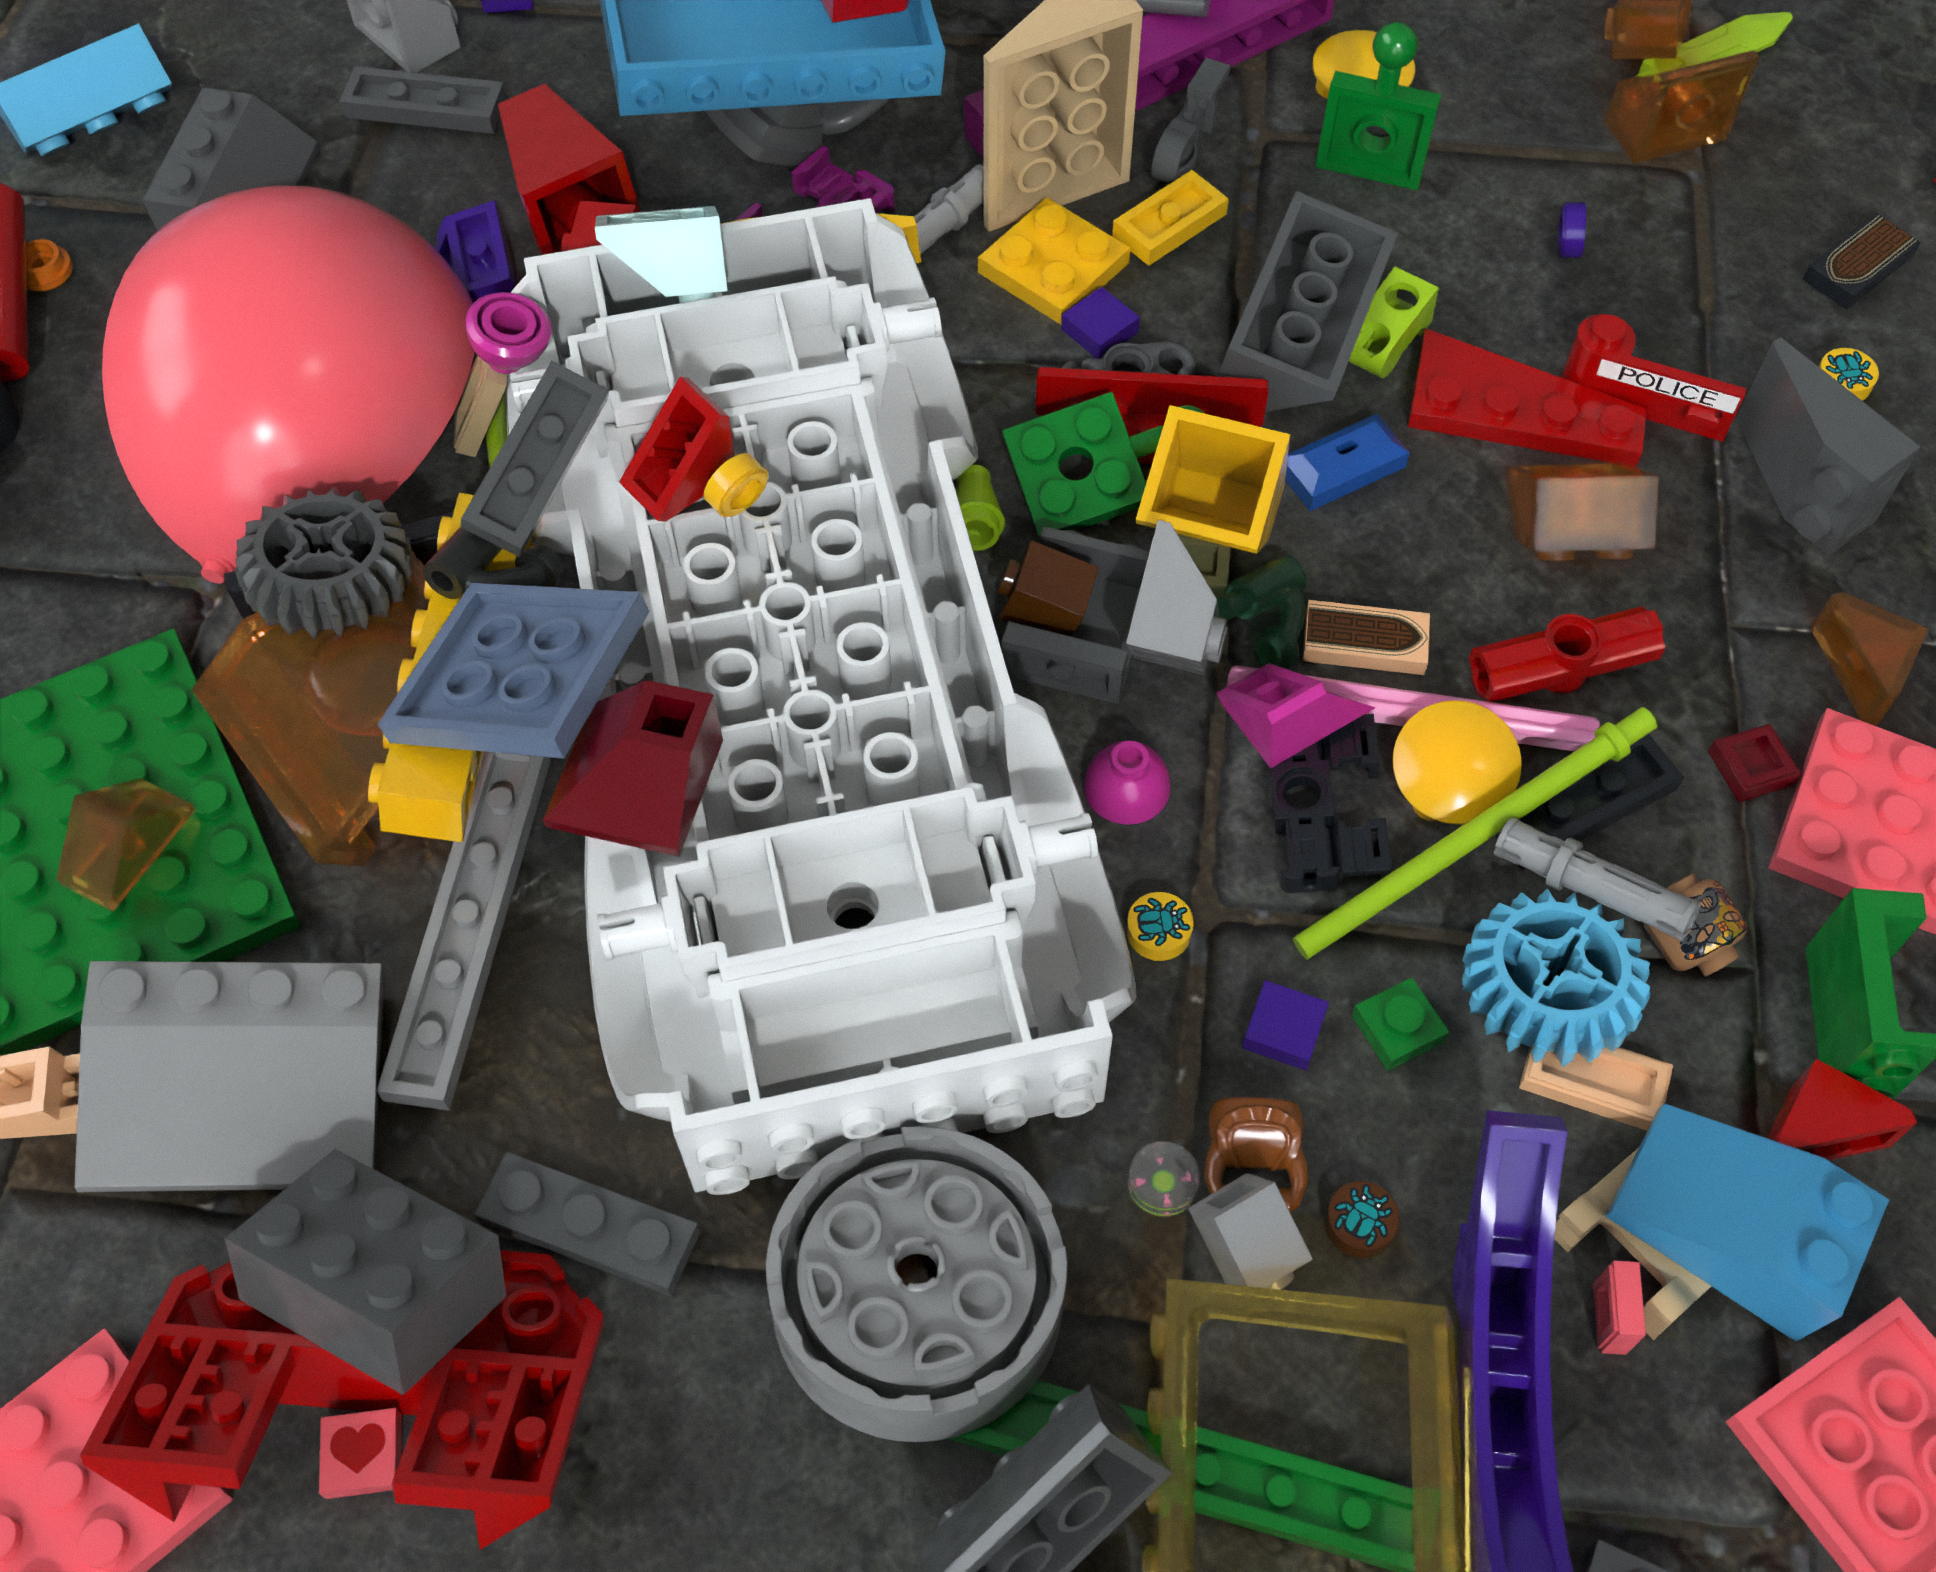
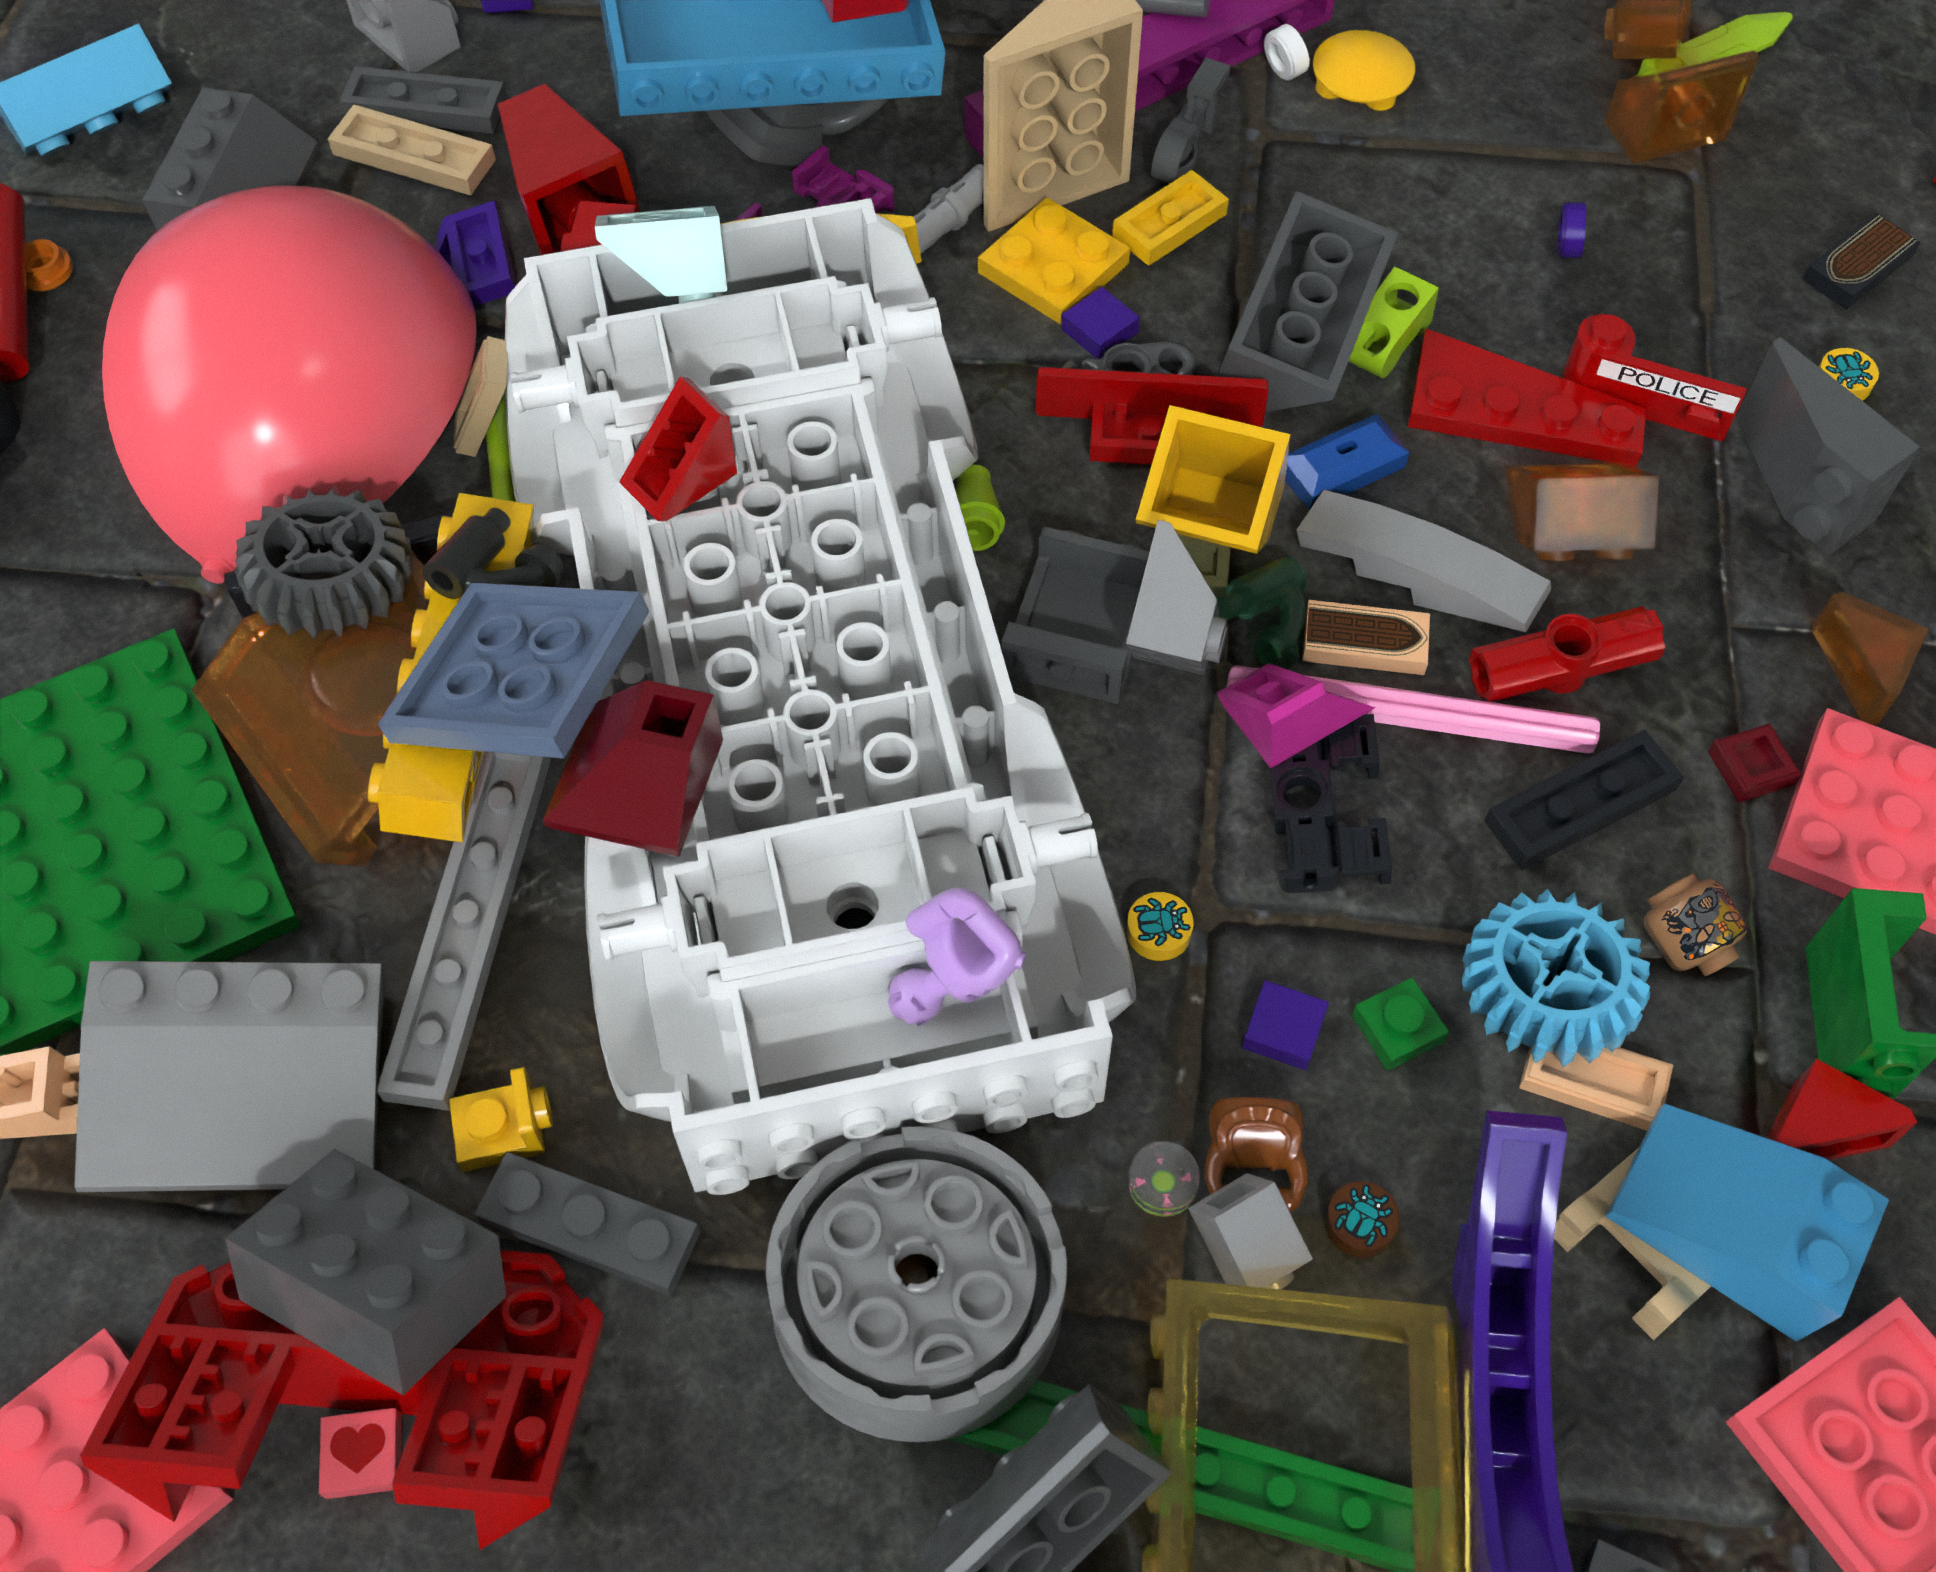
clear orange slope [56,778,195,912] -> none
dark grey plate [461,360,609,557] -> none
dark pink brick [465,292,552,374] -> none
yellow tile [704,453,768,517] -> none
reddish brown brick [996,540,1099,637] -> none
green plate [1002,392,1206,537] -> none
dark pink brick [1083,741,1171,825] -> none
lime bar [1292,707,1657,960] -> none
green plate [1315,22,1442,191] -> none
yellow dish [1392,700,1522,825] -> none
light grey pin [1494,817,1701,942] -> none
coral tile [1592,1260,1646,1355] -> none
none -> tan plate [328,104,496,195]
none -> yellow bracket [449,1067,553,1172]
none -> lavender piece [888,888,1026,1027]
none -> white tile [1264,24,1309,81]
none -> light grey slope [1297,490,1551,632]

